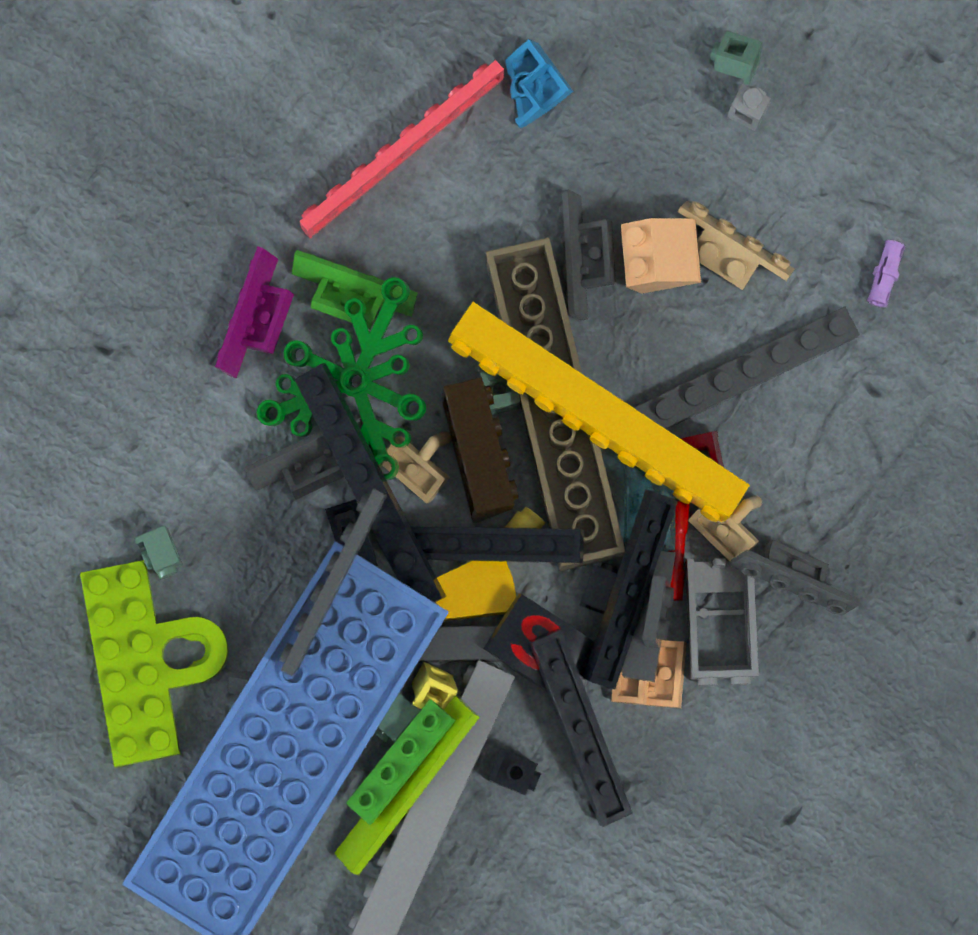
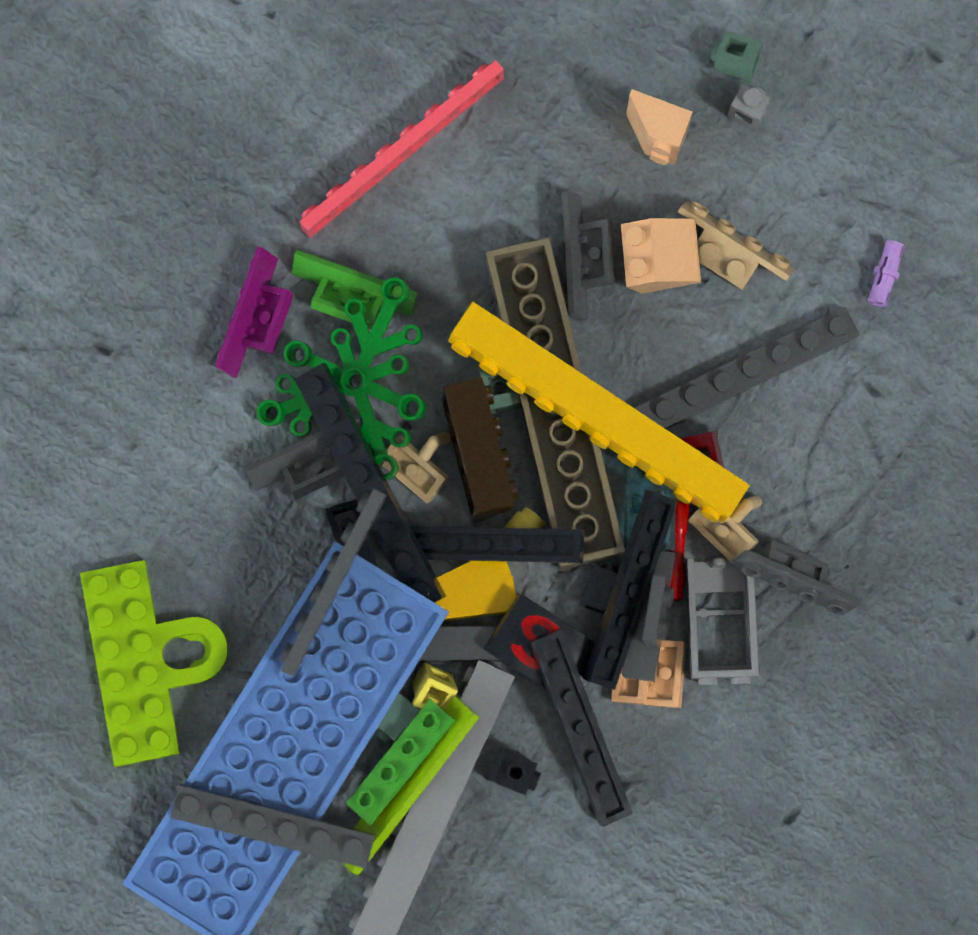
sand green brick [134,525,183,580] -> none
dark azure slope [505,39,573,128] -> none
none -> dark grey plate [170,784,375,869]
none -> light nougat slope [626,89,693,165]

